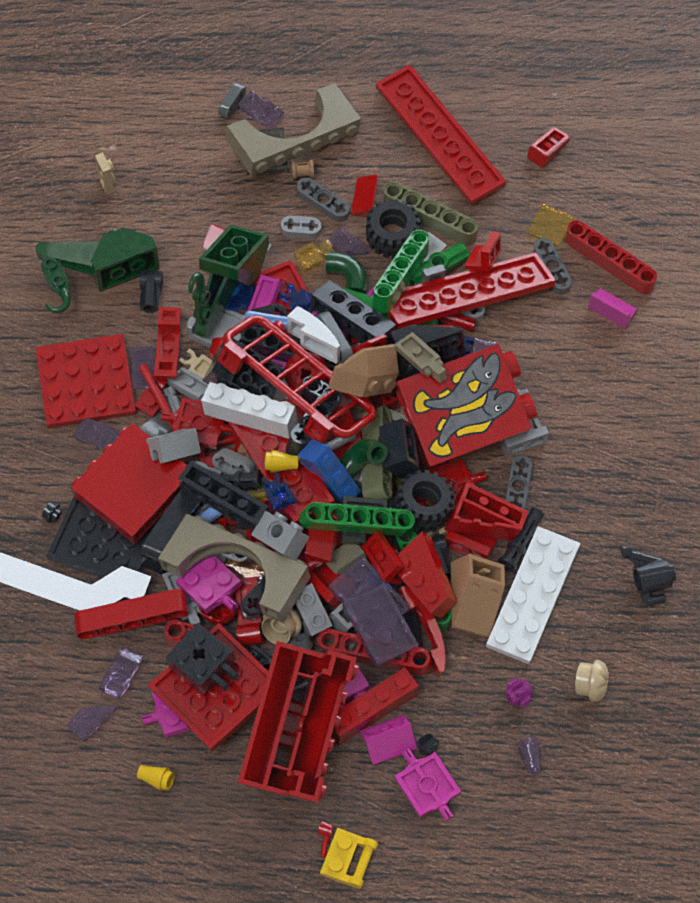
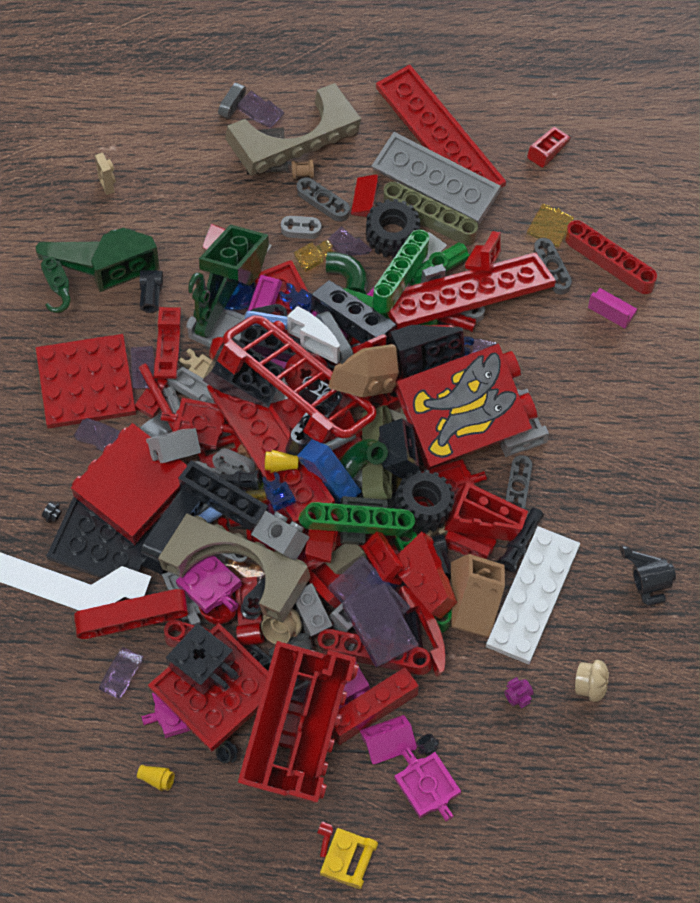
clear purple slope [67,706,118,741] -> none
white brick [201,382,297,439] -> none
dark tan hinge [394,332,447,383] -> none
clear purple cone [518,738,542,774] -> none
none -> black plate [216,740,238,763]
none -> light grey plate [372,132,502,224]

